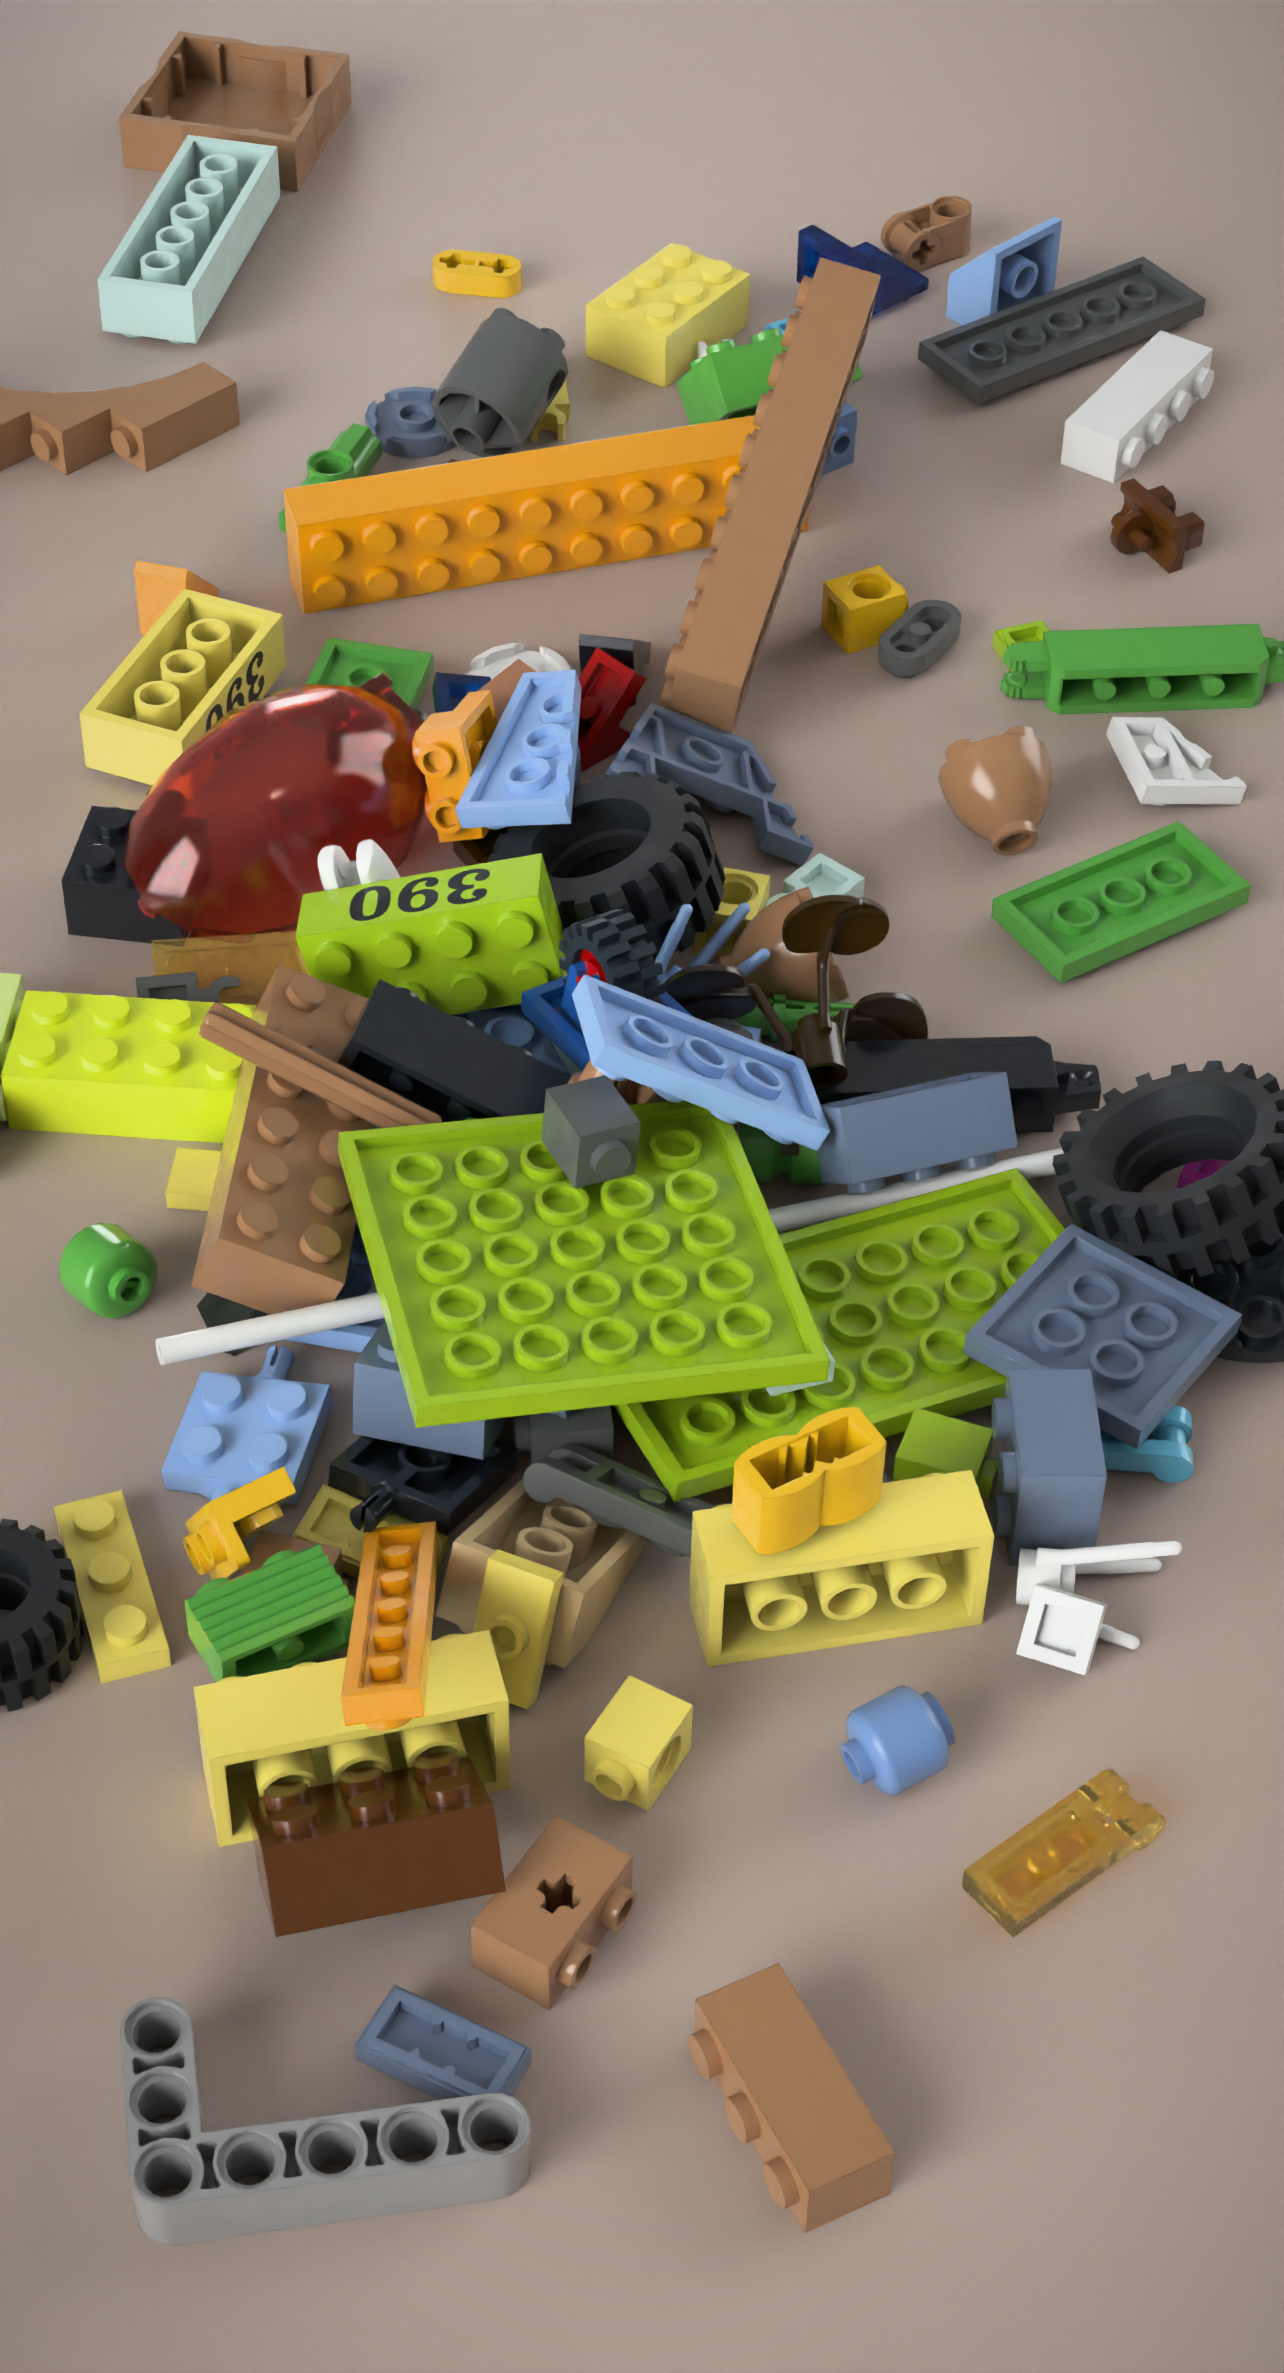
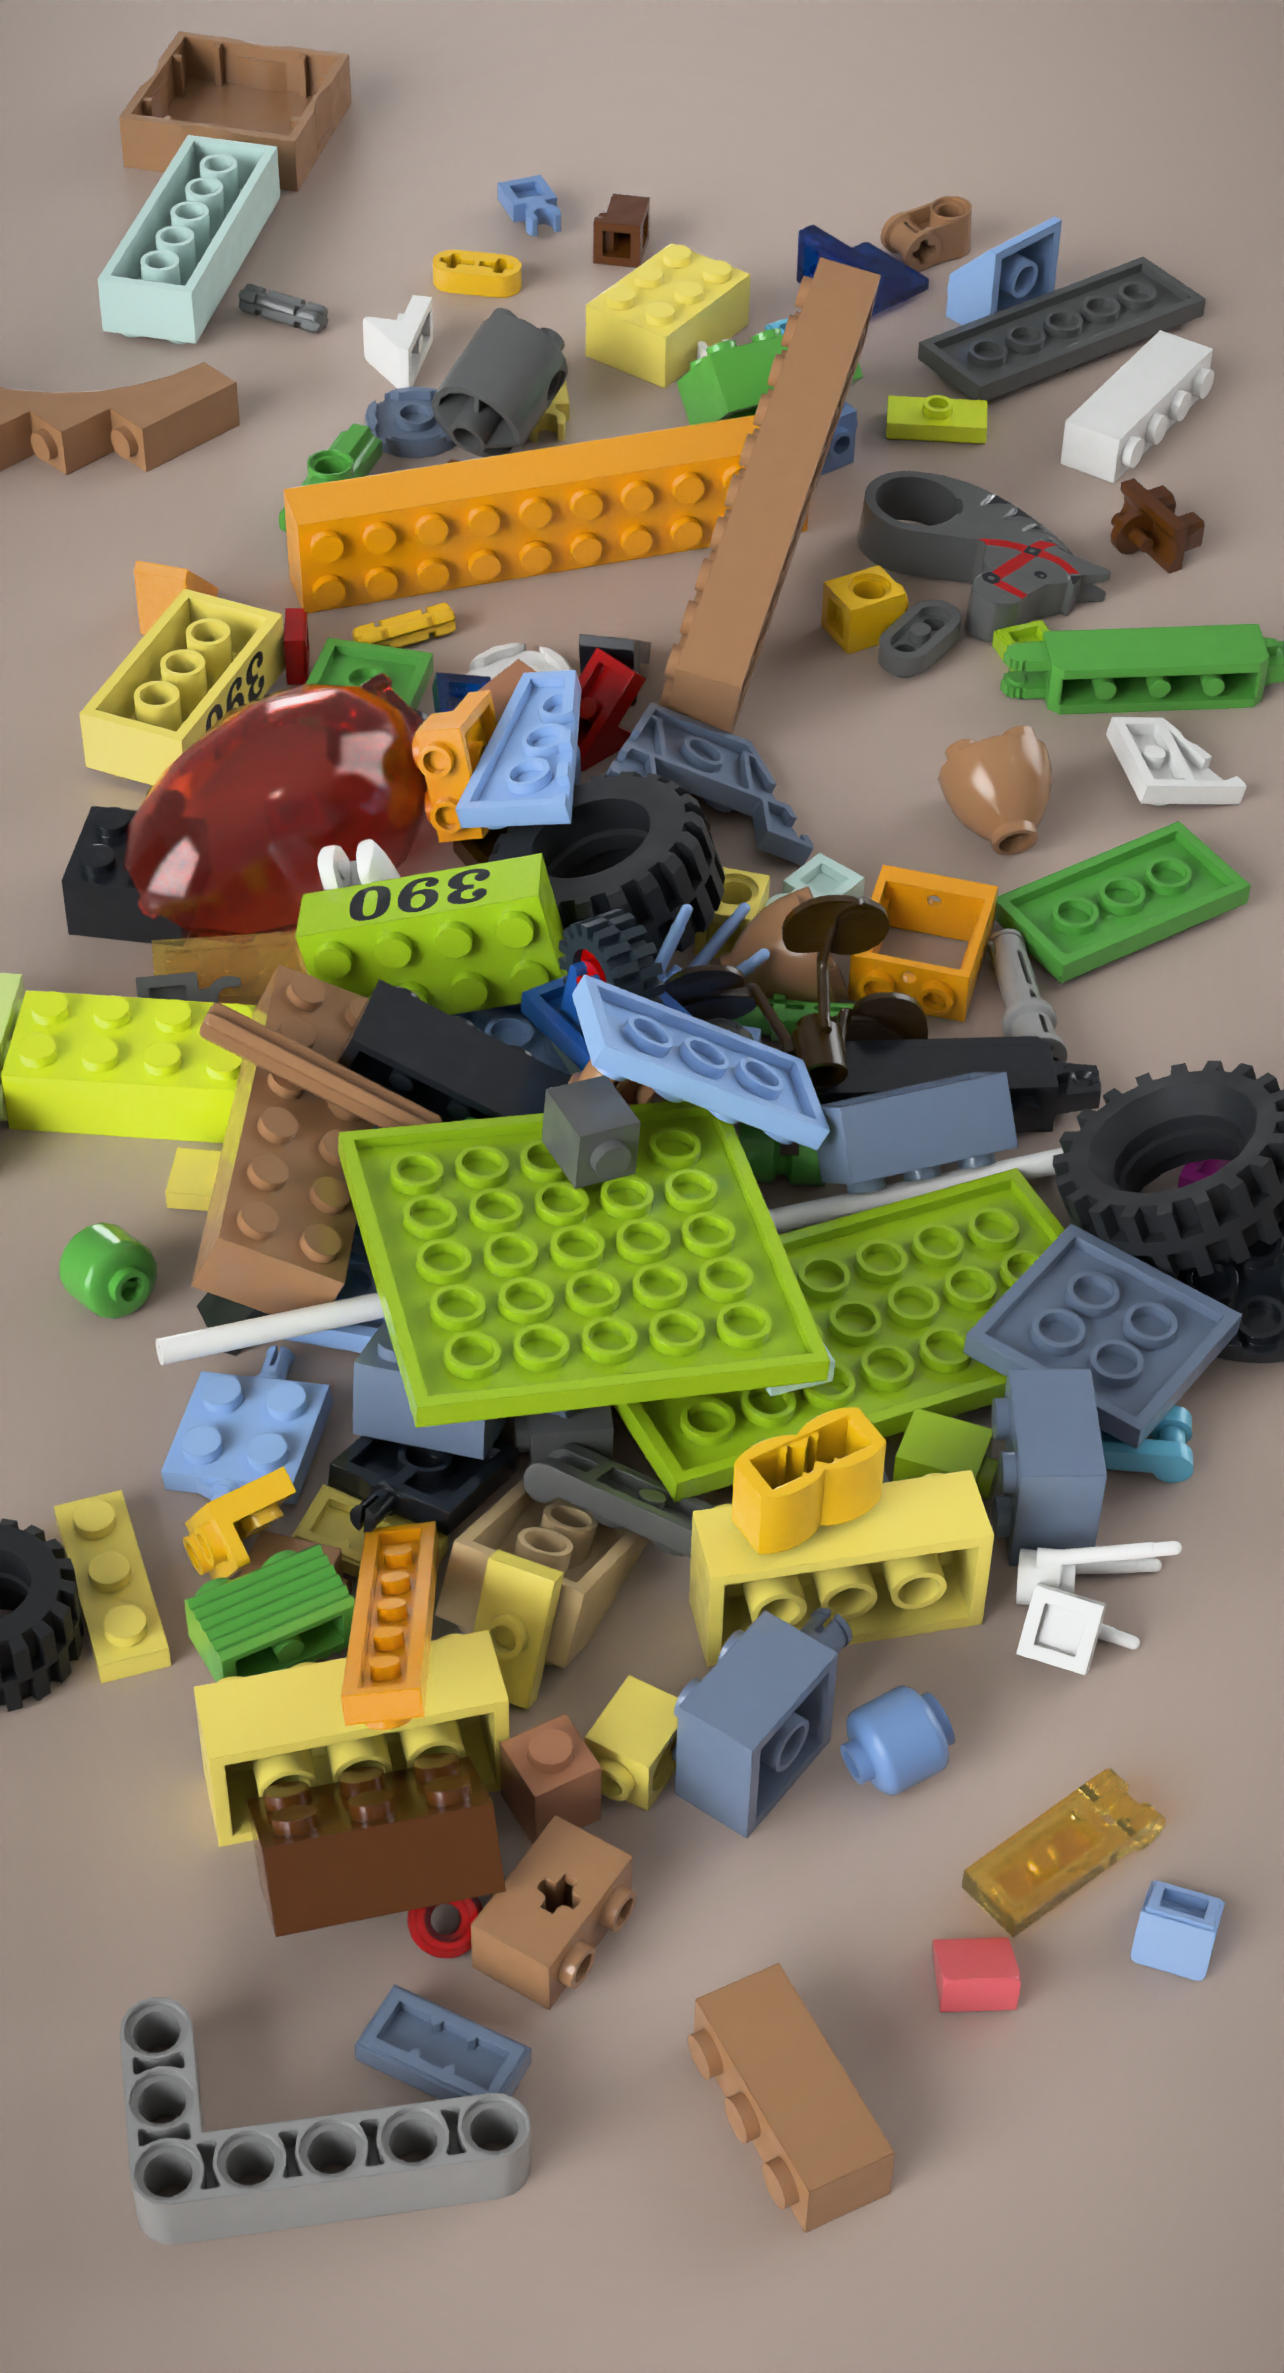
none -> dark grey axle [238,284,328,334]
none -> red tile [284,608,310,685]
none -> yellow axle [352,602,456,648]
none -> white slope [363,295,433,388]
none -> red plate [407,1897,483,1958]
none -> medium blue plate [497,175,561,237]
none -> nougat brick [500,1713,602,1844]
none -> reddish brown brick [593,194,650,268]
none -> sand blue brick [672,1608,852,1838]
none -> light orange window [847,864,998,1022]
none -> dark grey animal [857,471,1111,642]
none -> neon yellow plate [886,395,987,444]
none -> coral slope [932,1937,1021,2012]
none -> light grey pin [986,928,1068,1063]
none -> light blue slope [1131,1880,1225,1981]

